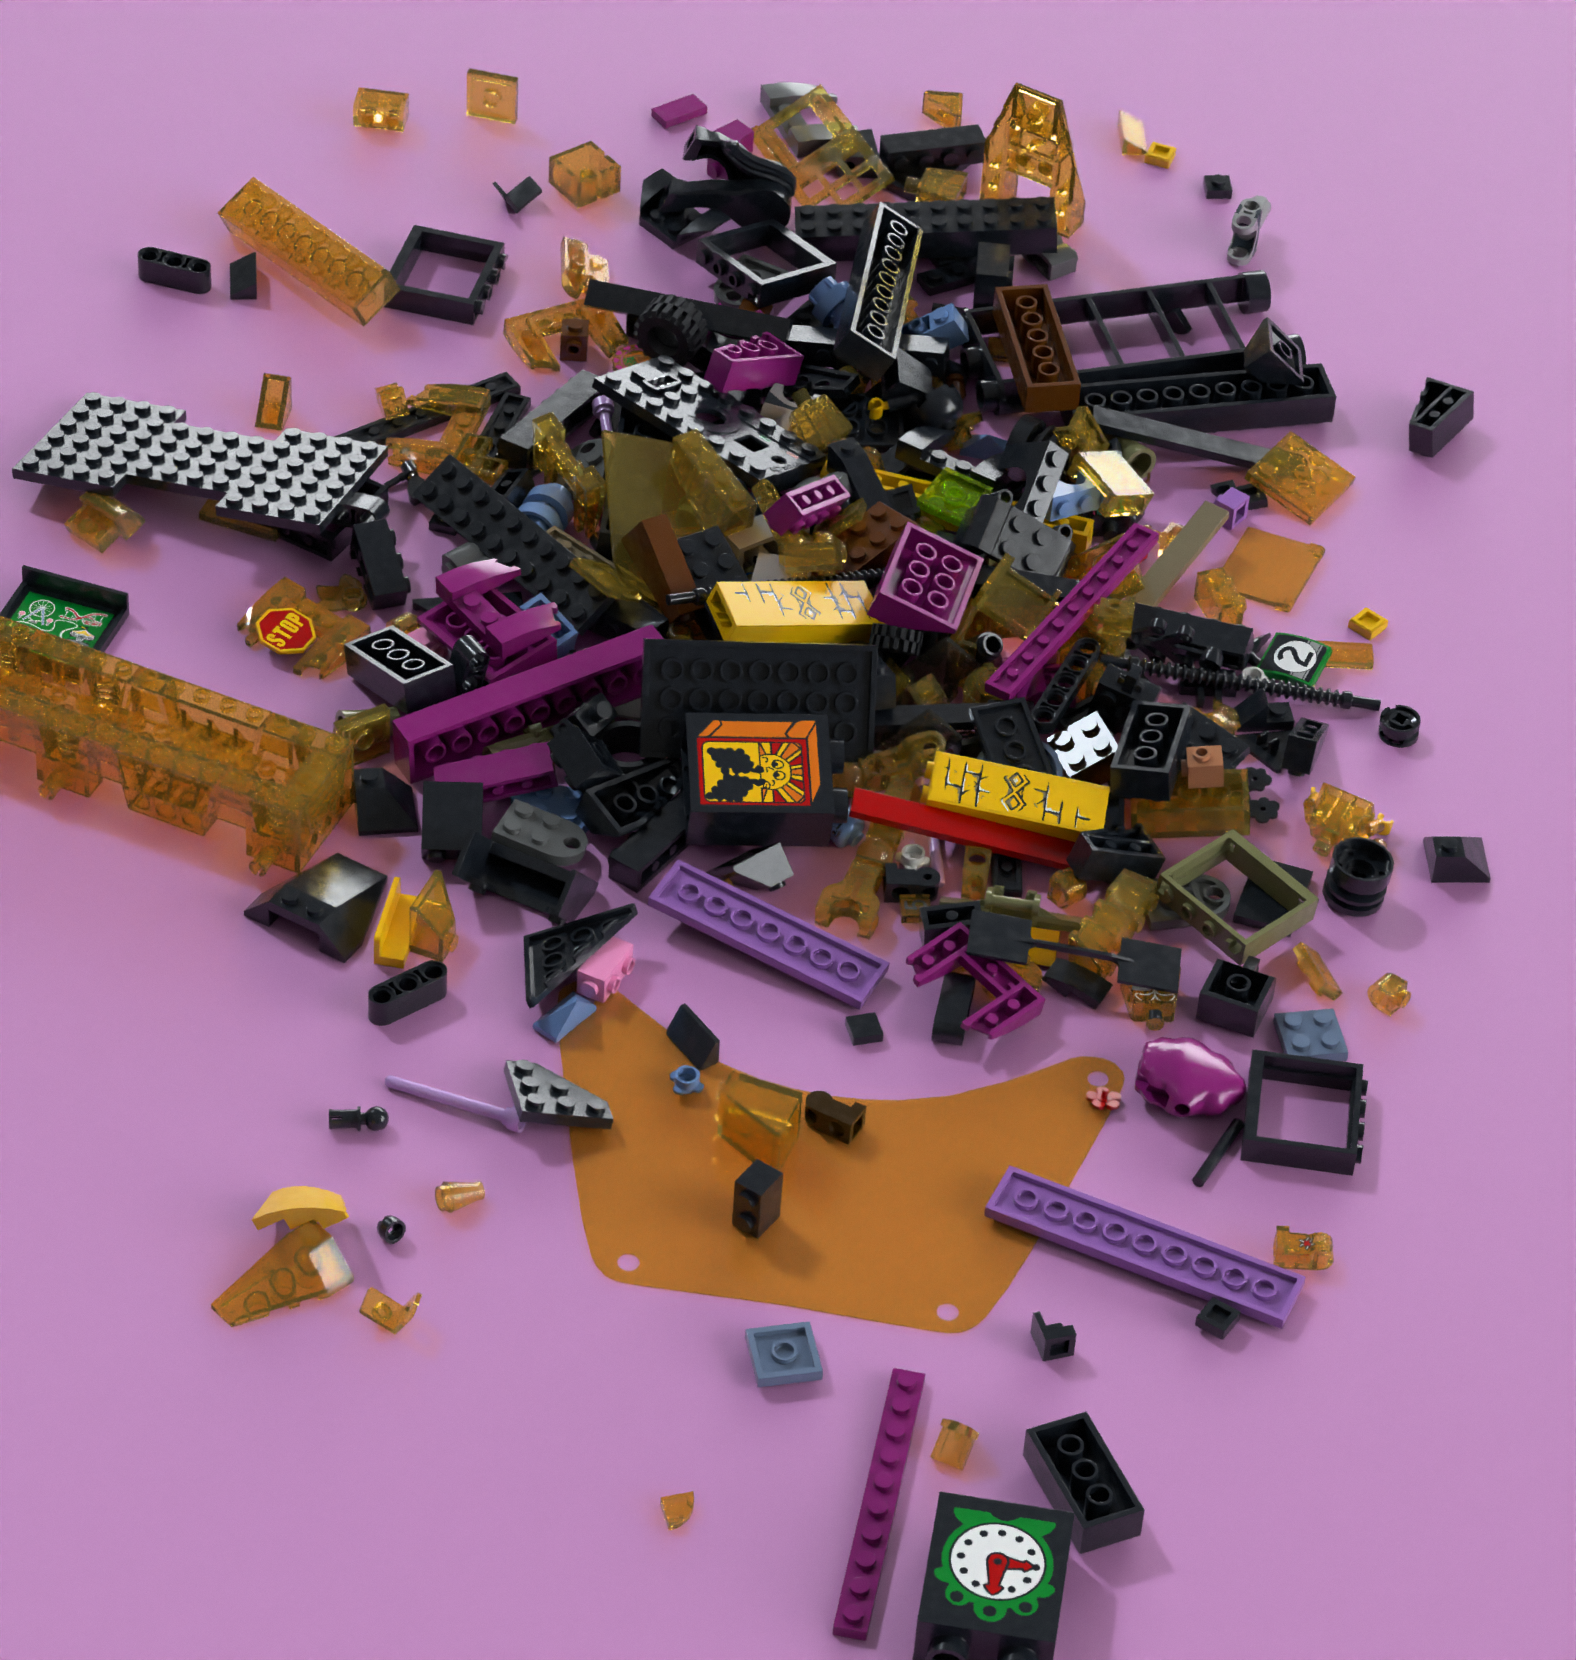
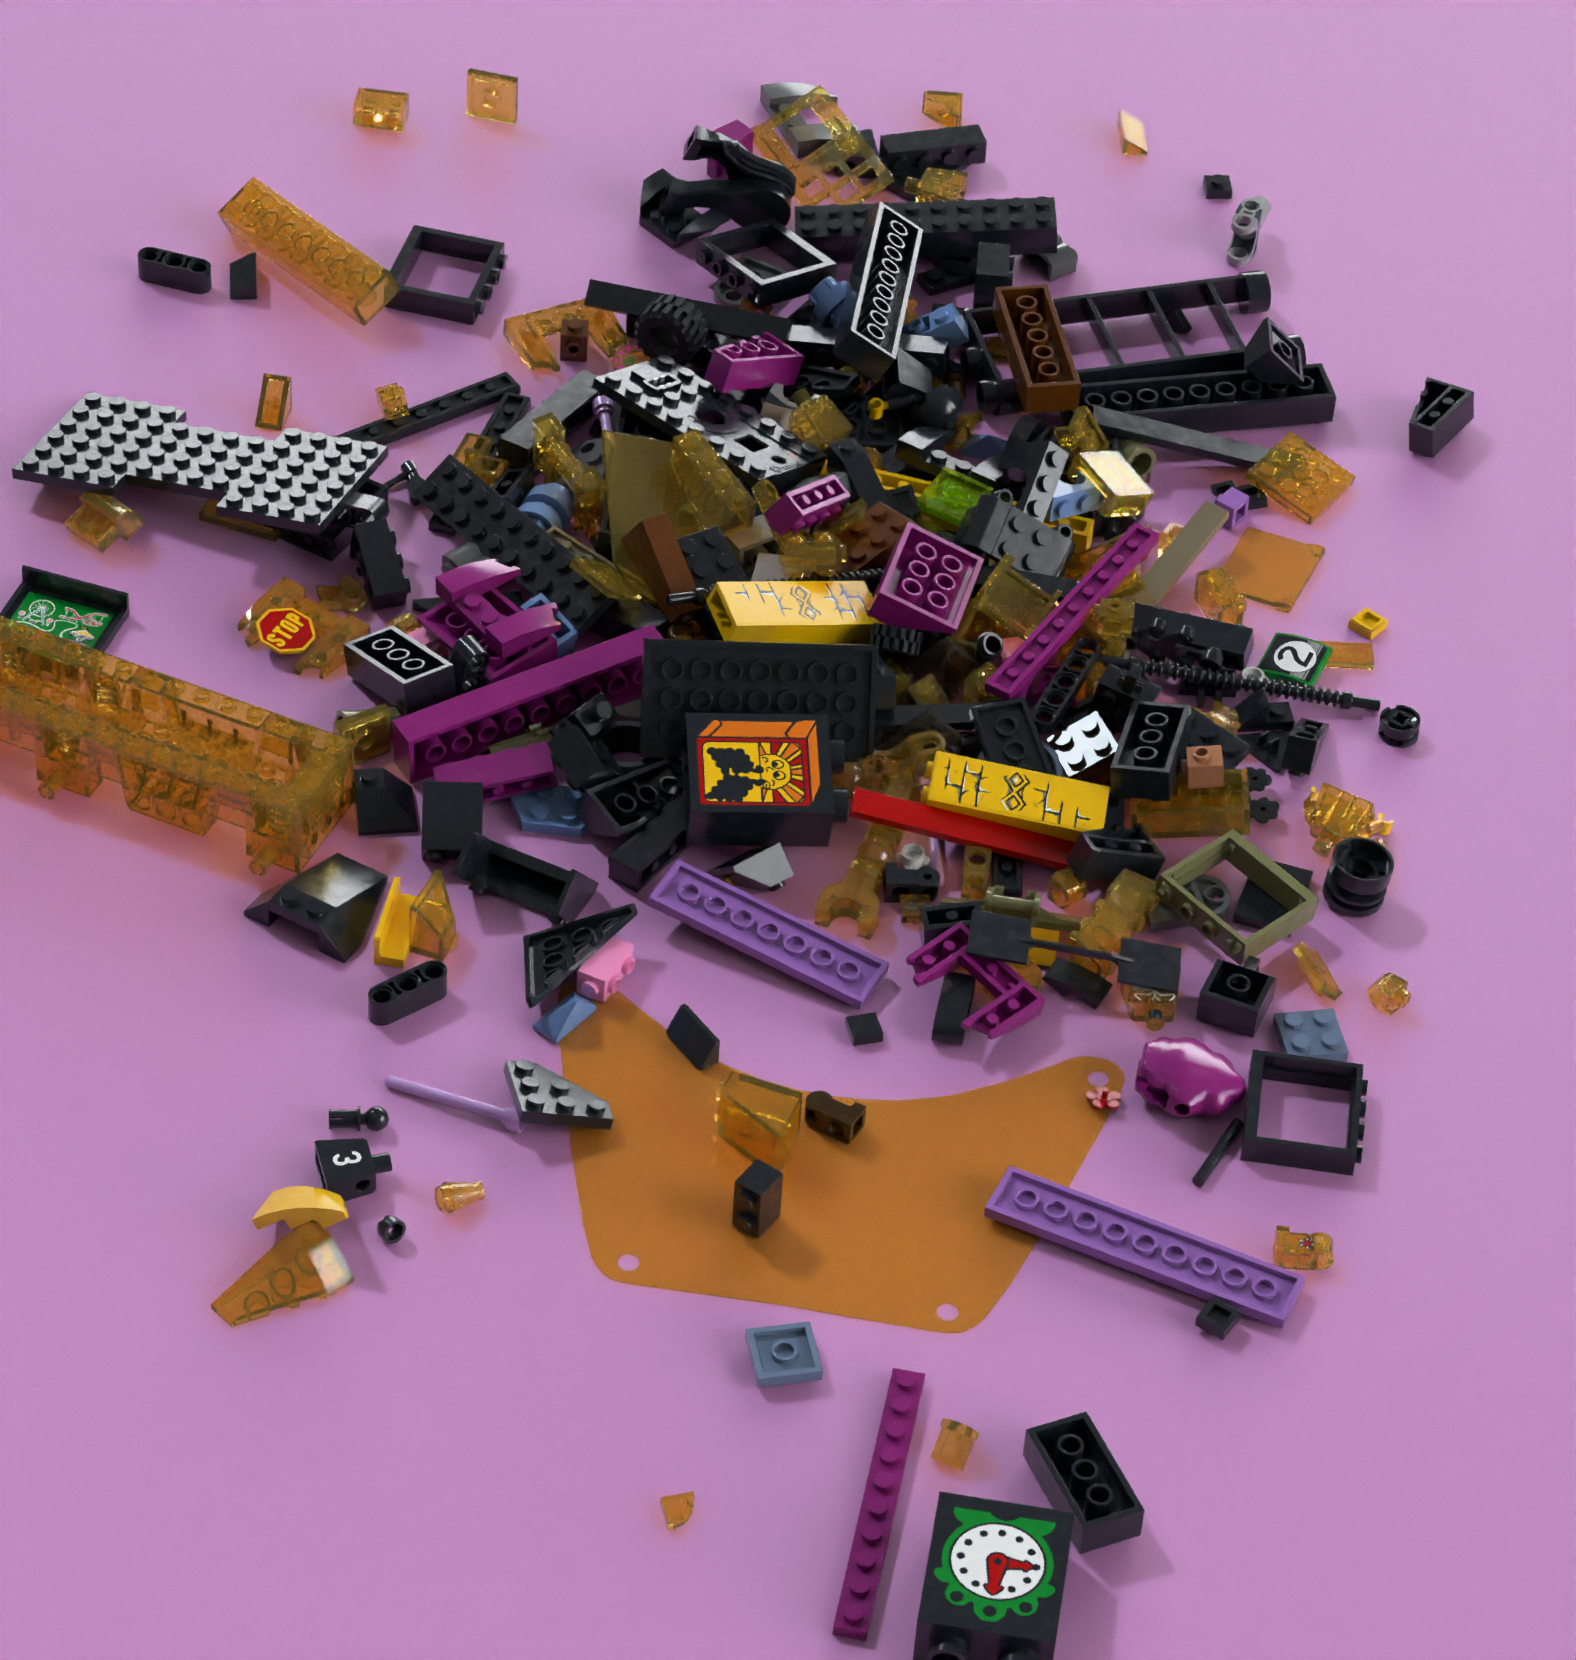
clear yellow bracket [359,1287,422,1335] -> none
clear yellow wedge [385,384,491,475] -> none
dark grey plate [491,799,588,866] -> none
black bracket [492,176,543,214] -> none
clear yellow piece [549,141,621,208] -> none
clear yellow brick [560,236,610,300] -> none
magenta tile [651,94,707,129] -> none
medium blue plate [670,1065,704,1095] -> none
medium blue head [830,805,865,848] -> none
clear yellow wedge [979,83,1086,239] -> none
black panel [1030,1311,1077,1362] -> none
yellow tile [1144,142,1177,169] -> none
black bar [1248,633,1271,667] -> none
black slope [1423,836,1491,883] -> none
none -> black torso [315,1138,392,1202]

